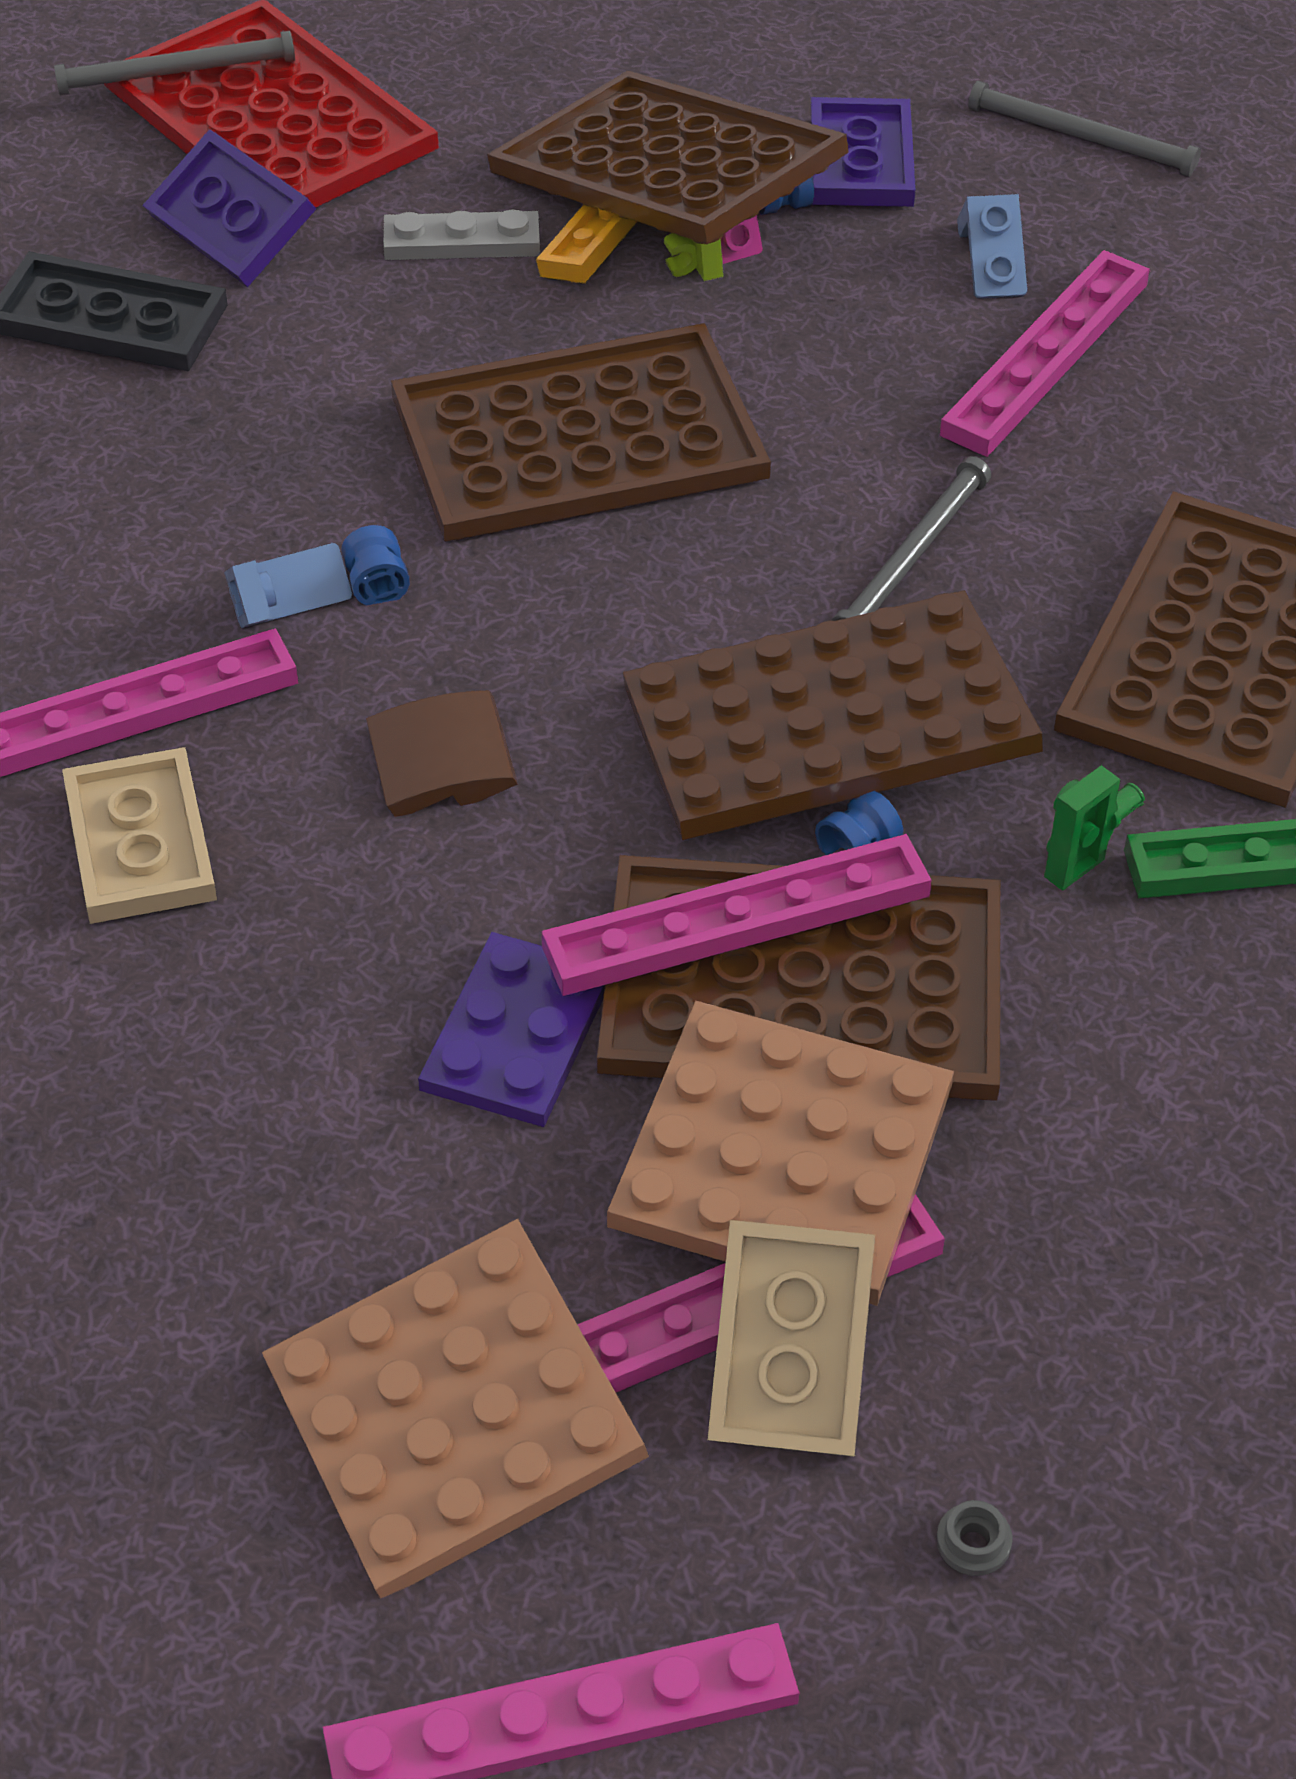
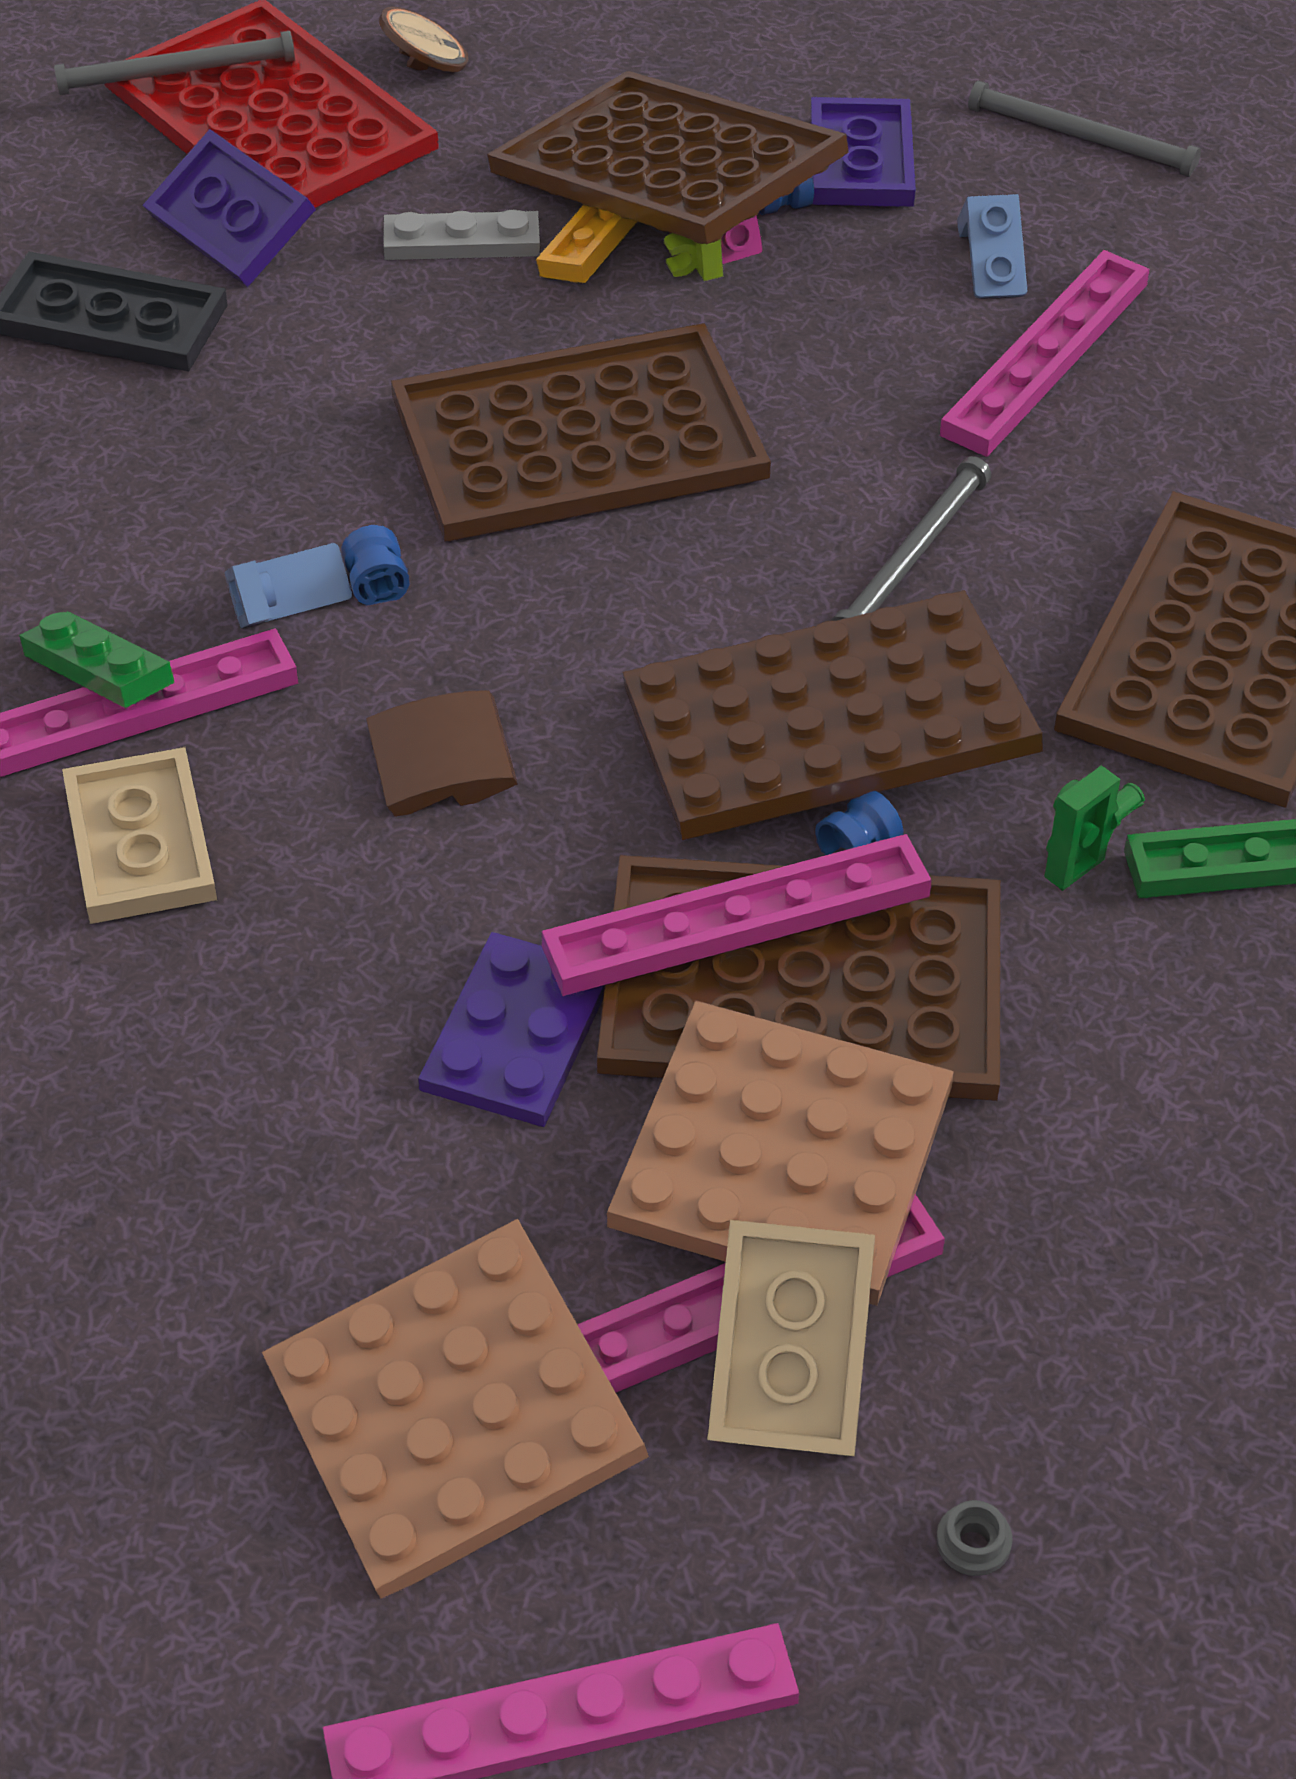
none -> green plate [19,611,175,708]
none -> piece [379,7,468,72]

